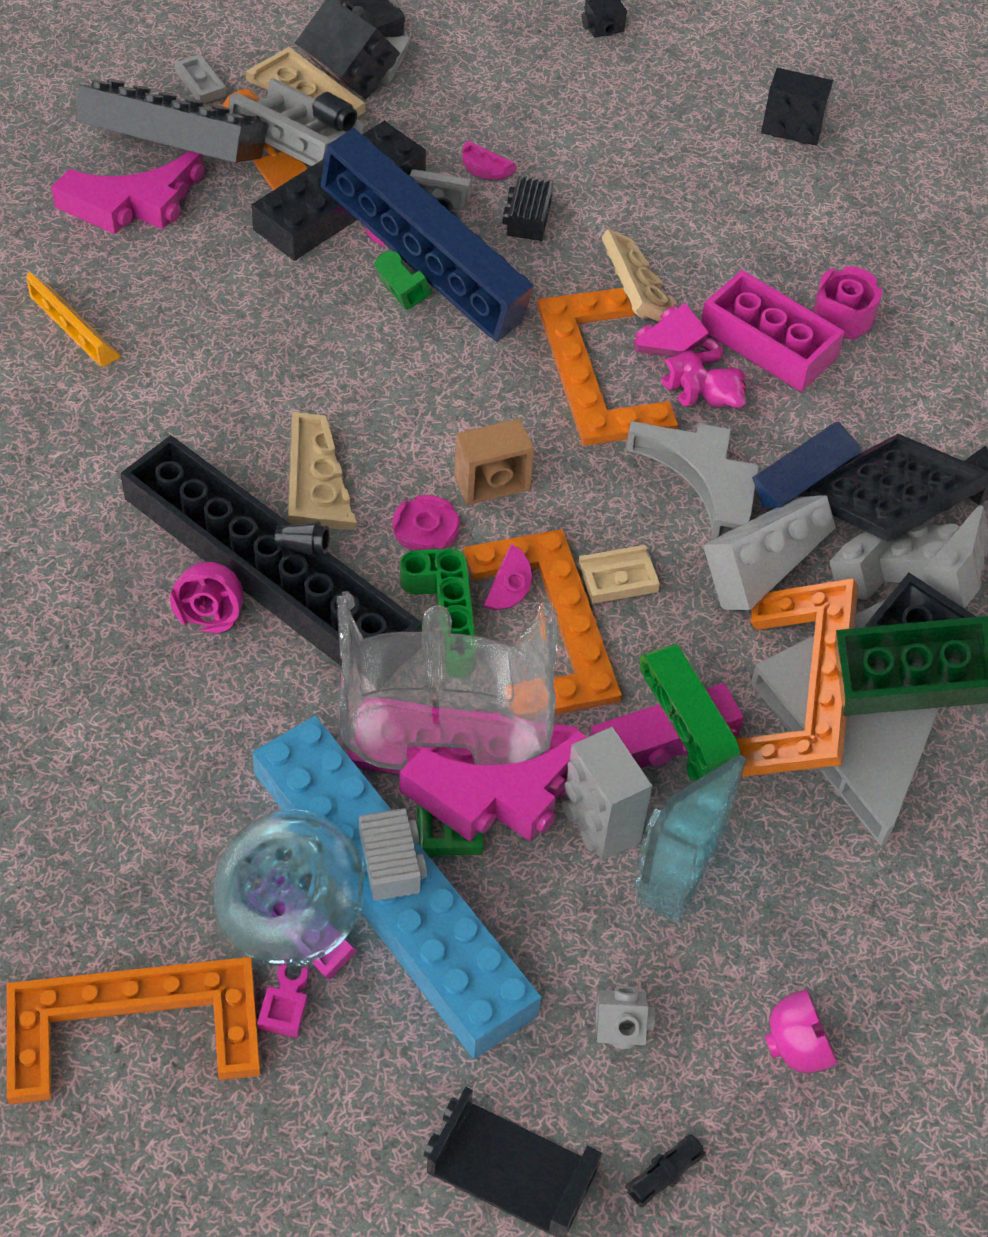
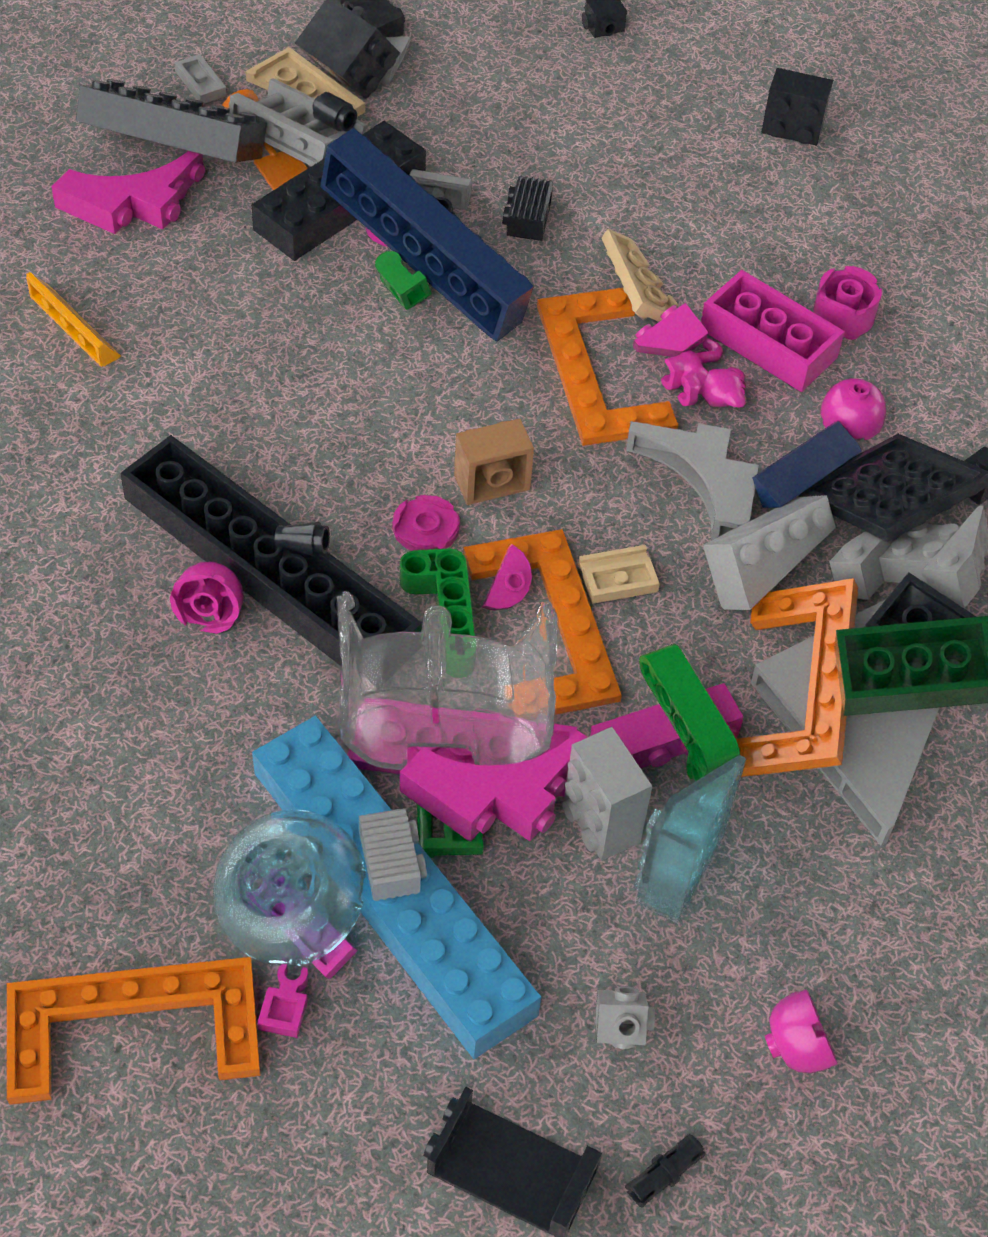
tan wing [287,412,357,529] -> none
dark pink plate [462,140,516,180] -> none
none -> dark pink cylinder [820,378,886,440]

